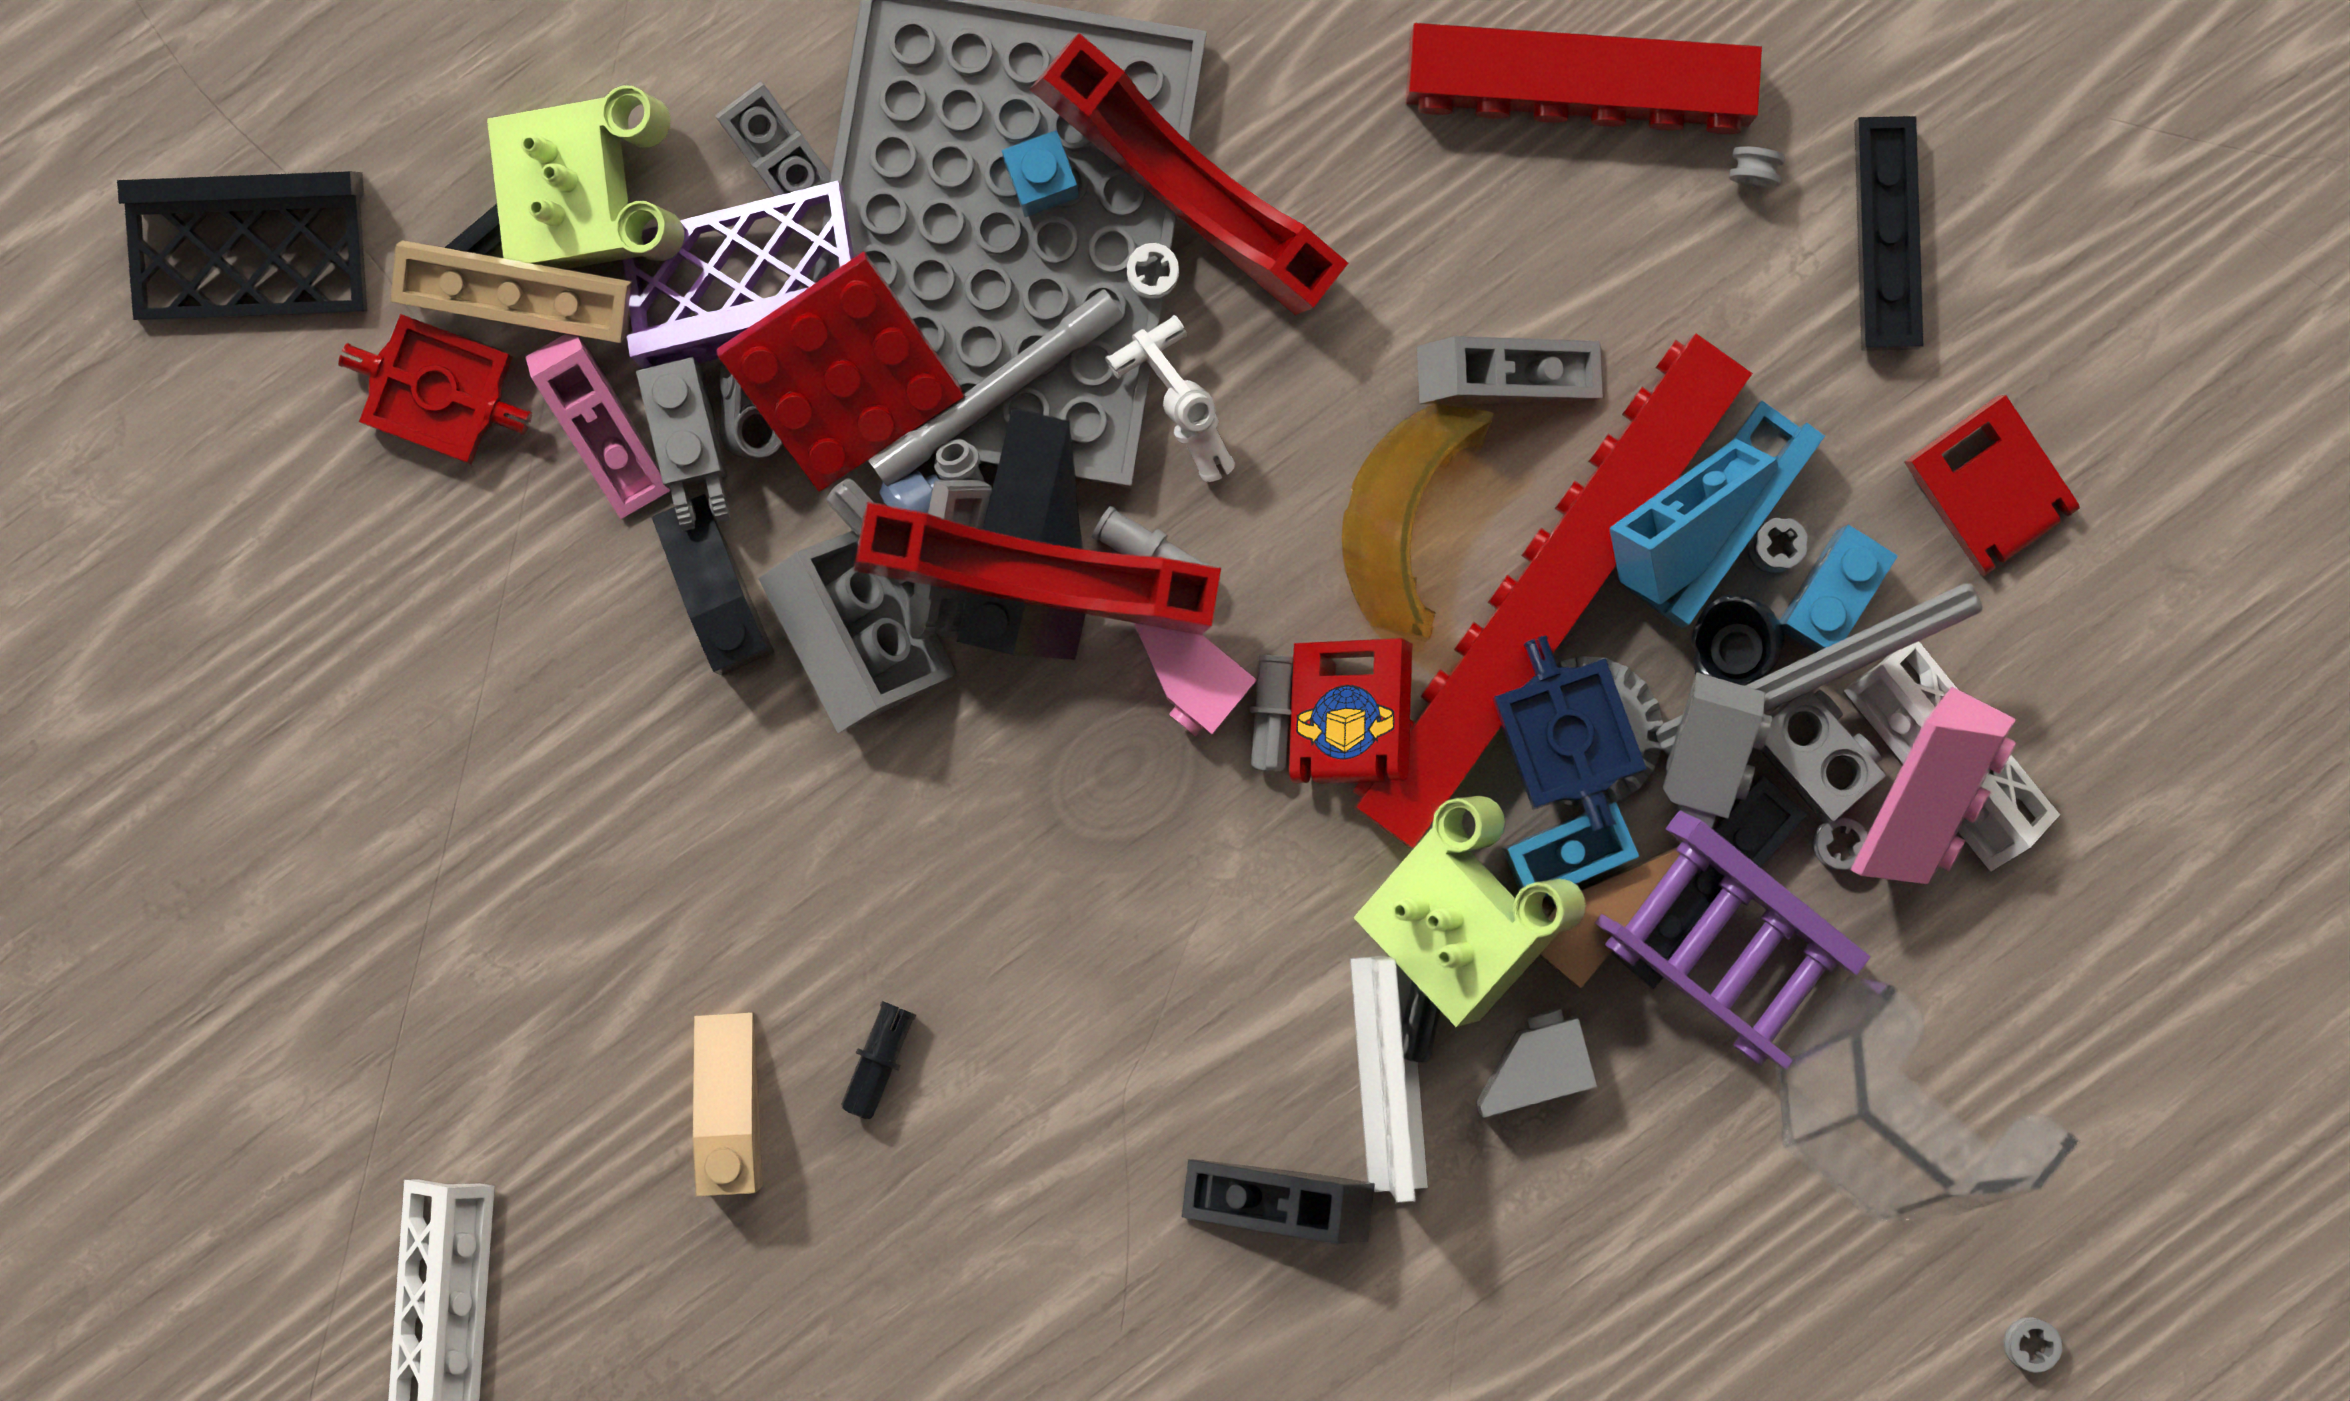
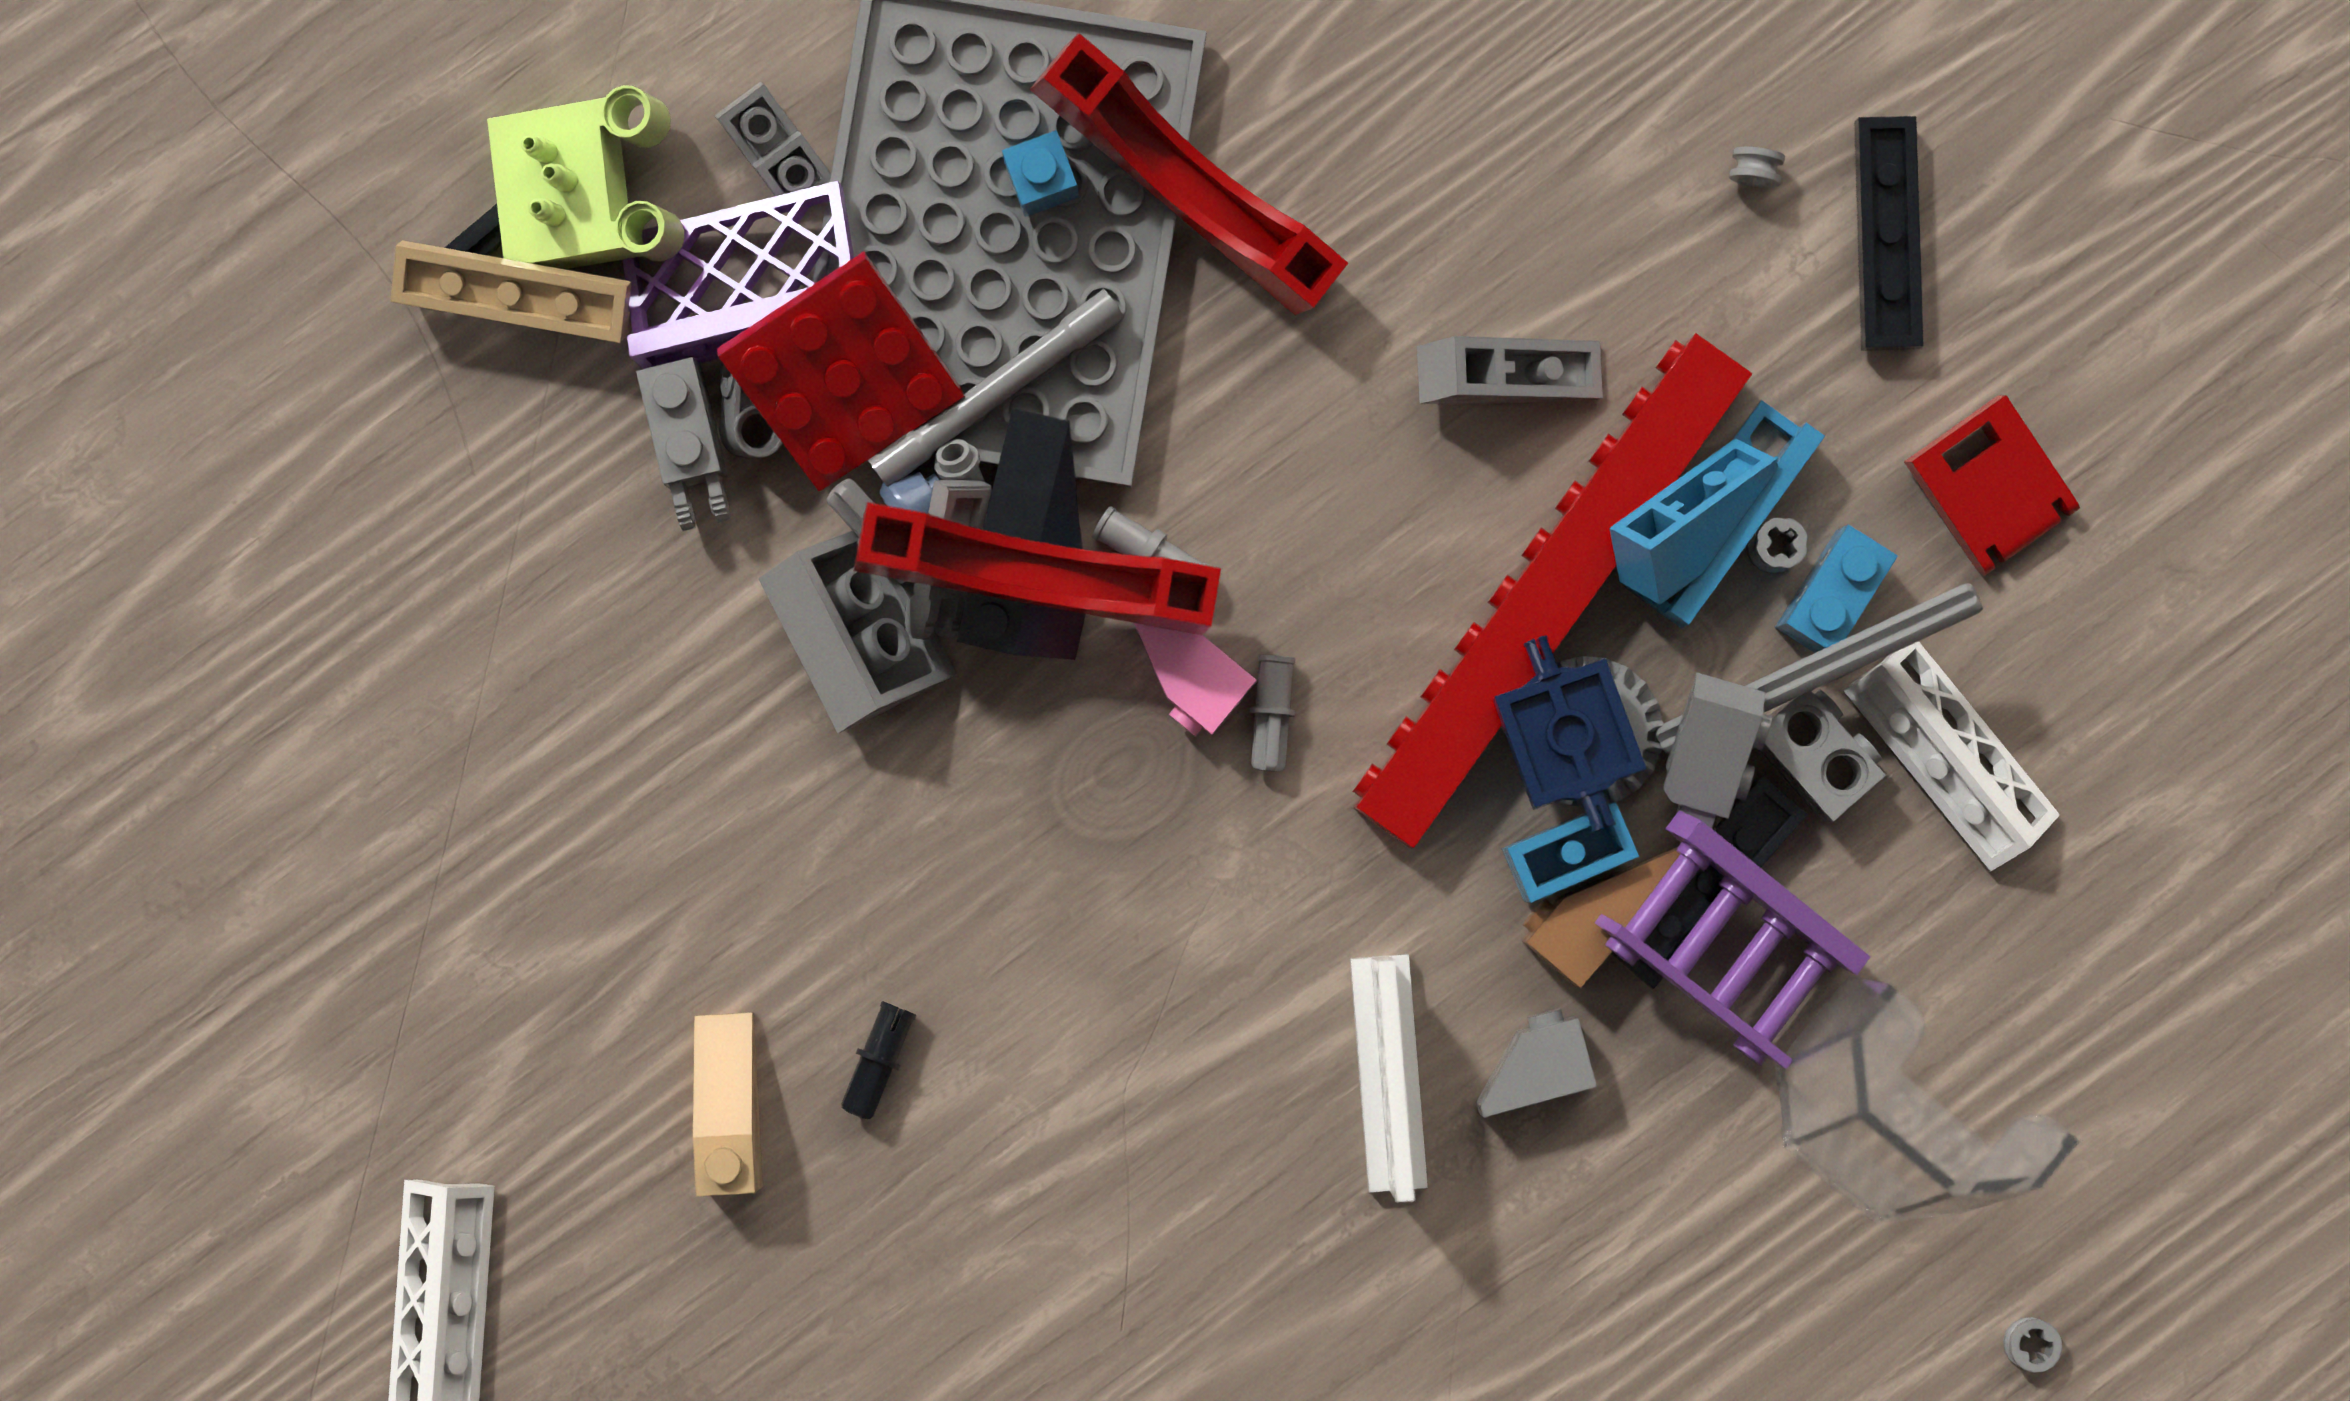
black fence [117,171,367,320] -> none
red plate [338,314,532,465] -> none
bright pink slope [526,333,671,519] -> none
black slope [652,494,775,676] -> none
white pin [1105,315,1235,482] -> none
white bush [1127,243,1179,299] -> none
black slope [1182,1159,1375,1244] -> none
red container [1289,638,1413,784] -> none
clear yellow windscreen [1341,404,1494,642] -> none
yellowish green piece [1353,796,1586,1062] -> none
red brick [1406,23,1762,134] -> none
black hair [1691,594,1785,686] -> none
light grey bush [1812,817,1868,870] -> none
bright pink slope [1851,687,2017,884] -> none

